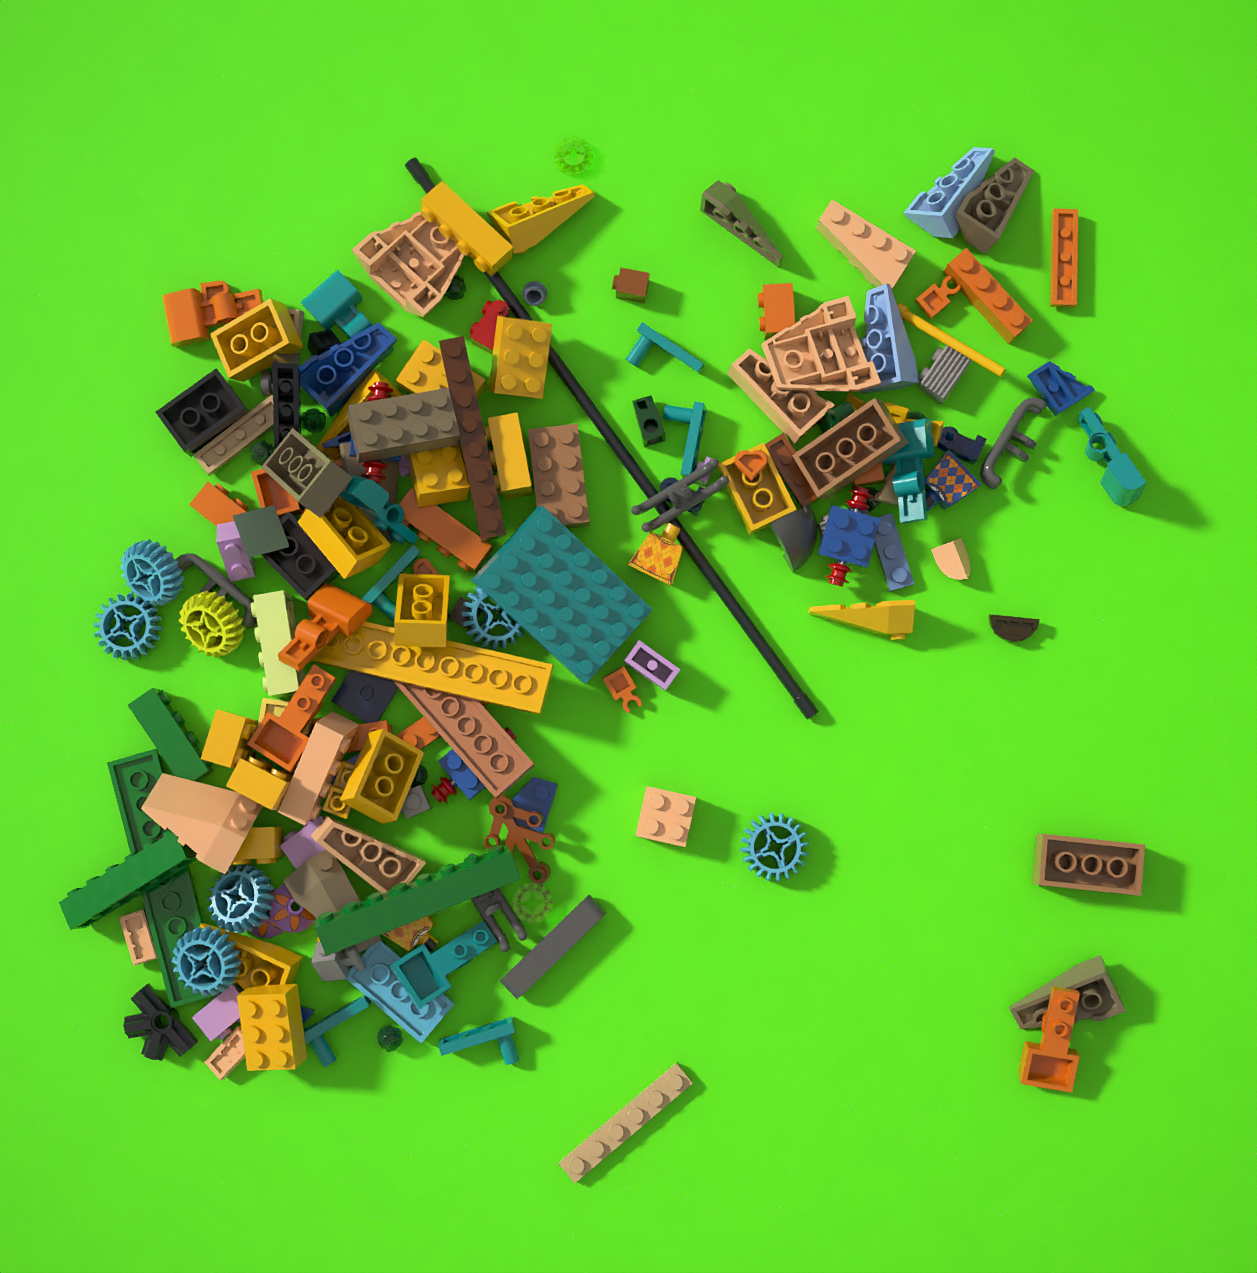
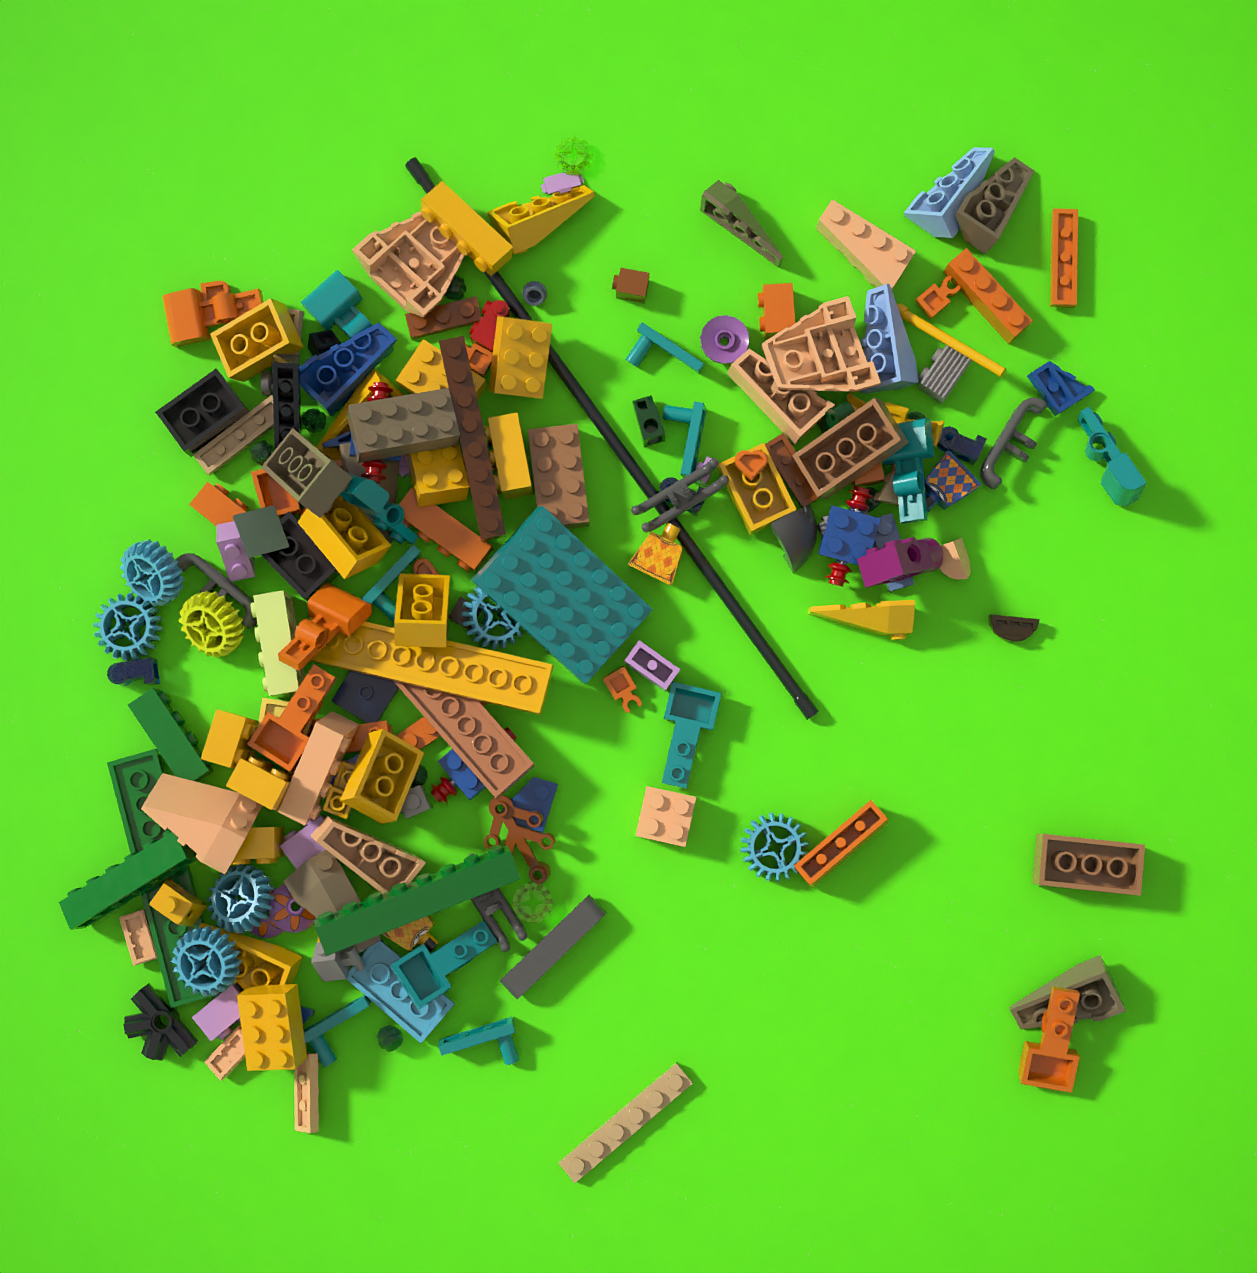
none -> clear blue leg [107,658,160,686]
none -> yellow torso [149,878,208,927]
none -> light nougat plate [294,1052,319,1133]
none -> dark orange plate [405,296,482,340]
none -> orange plate [465,342,493,377]
none -> lavender piece [541,169,584,194]
none -> teal plate [662,682,721,789]
none -> medium lavender dish [700,315,749,364]
none -> orange brick [794,800,888,888]
none -> magenta brick [857,537,943,588]

